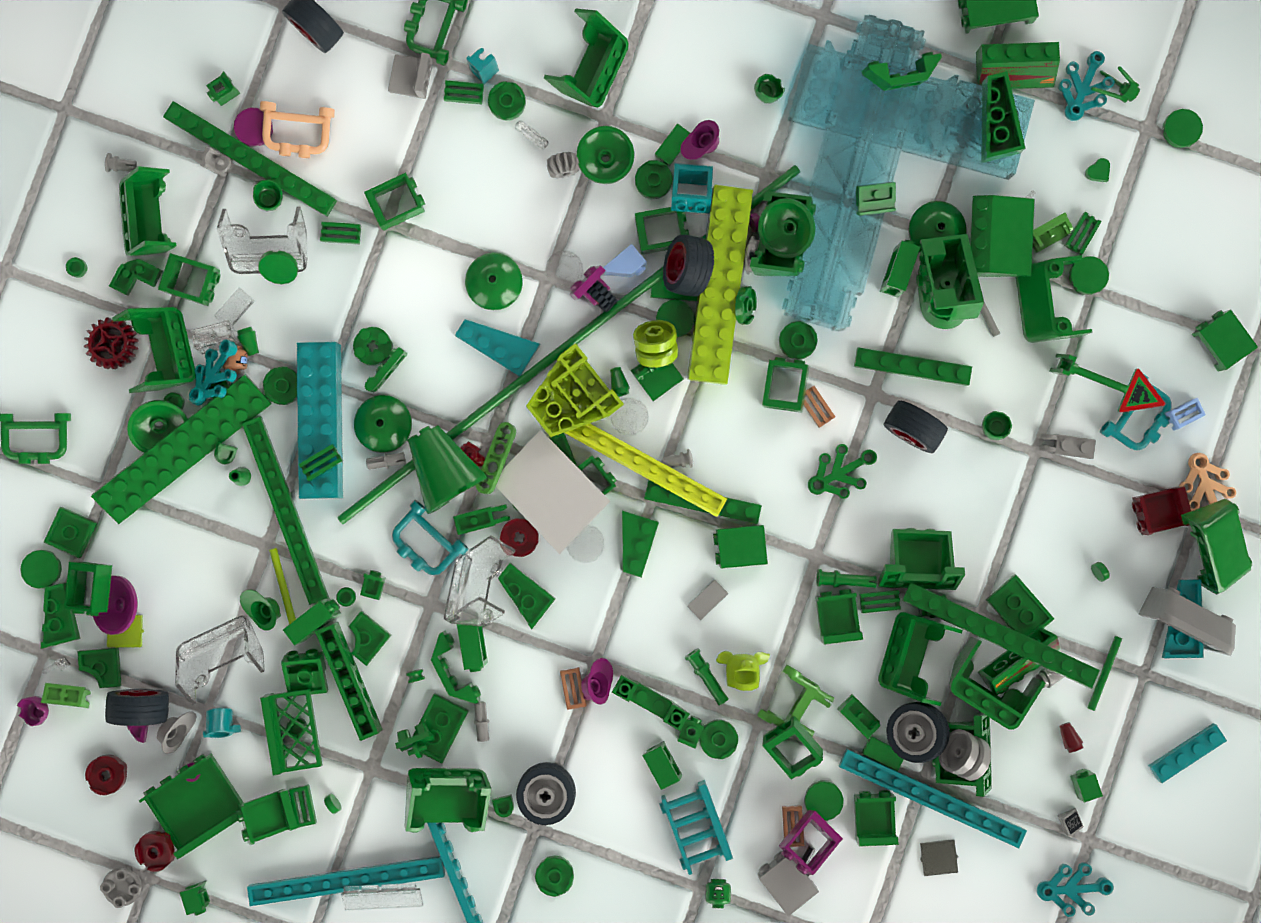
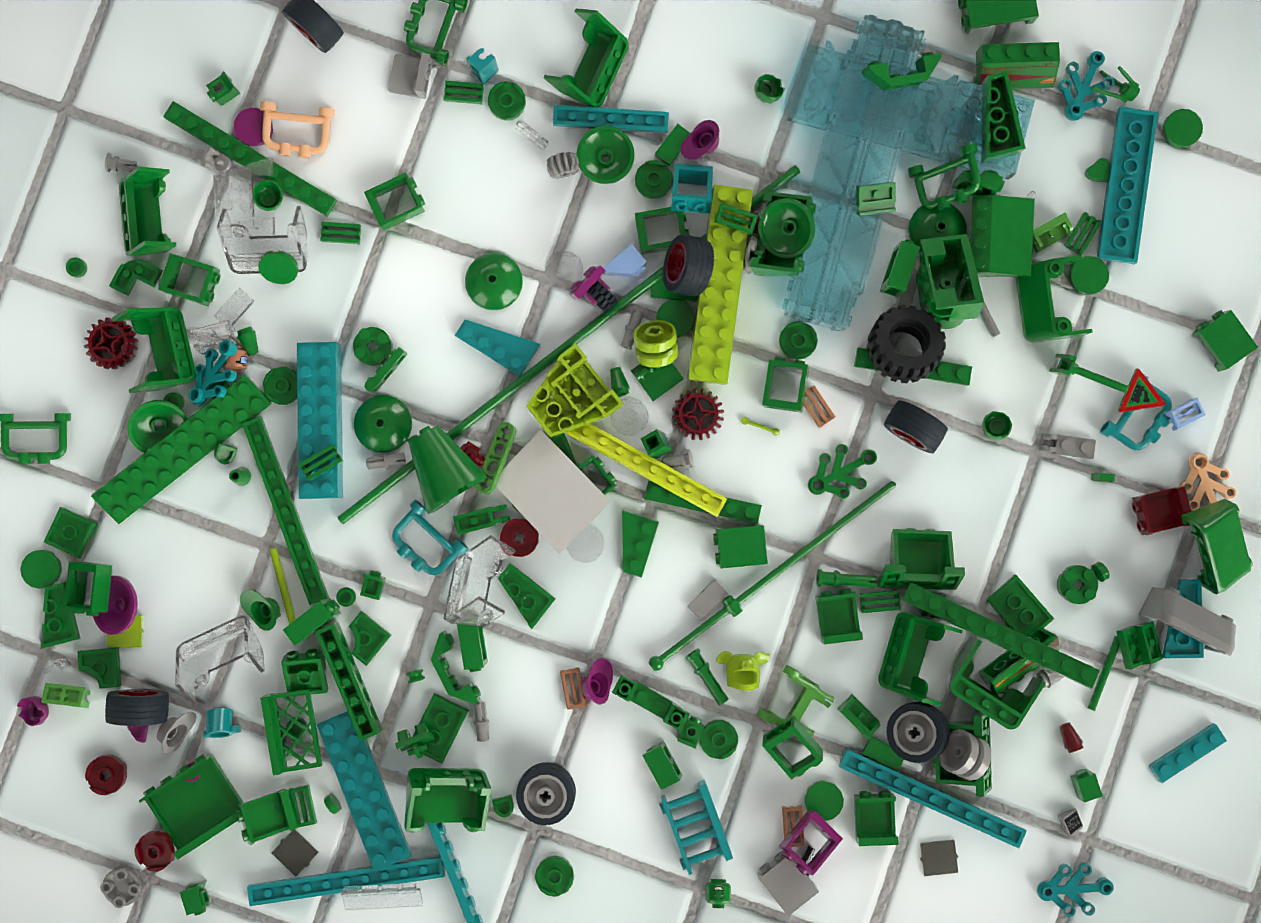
green tile [735,286,757,325] -> none
none -> clear wing [213,158,275,235]
none -> clear smoke piece [271,829,319,877]
none -> teal plate [317,711,412,872]
none -> teal plate [553,105,669,133]
none -> light grey pin [620,309,644,350]
none -> green brick [640,429,673,459]
none -> green bar [648,481,896,671]
none -> dark red gear [672,388,724,440]
none -> green tile [714,203,758,235]
none -> lime hinge [741,417,780,436]
none -> black tyre [866,305,946,383]
none -> green bar [908,143,981,211]
none -> green plate [952,170,1005,196]
none -> green plate [1057,565,1098,604]
none -> green tile [1091,473,1115,482]
none -> teal plate [1097,106,1158,265]
none -> green slope [1116,621,1163,669]

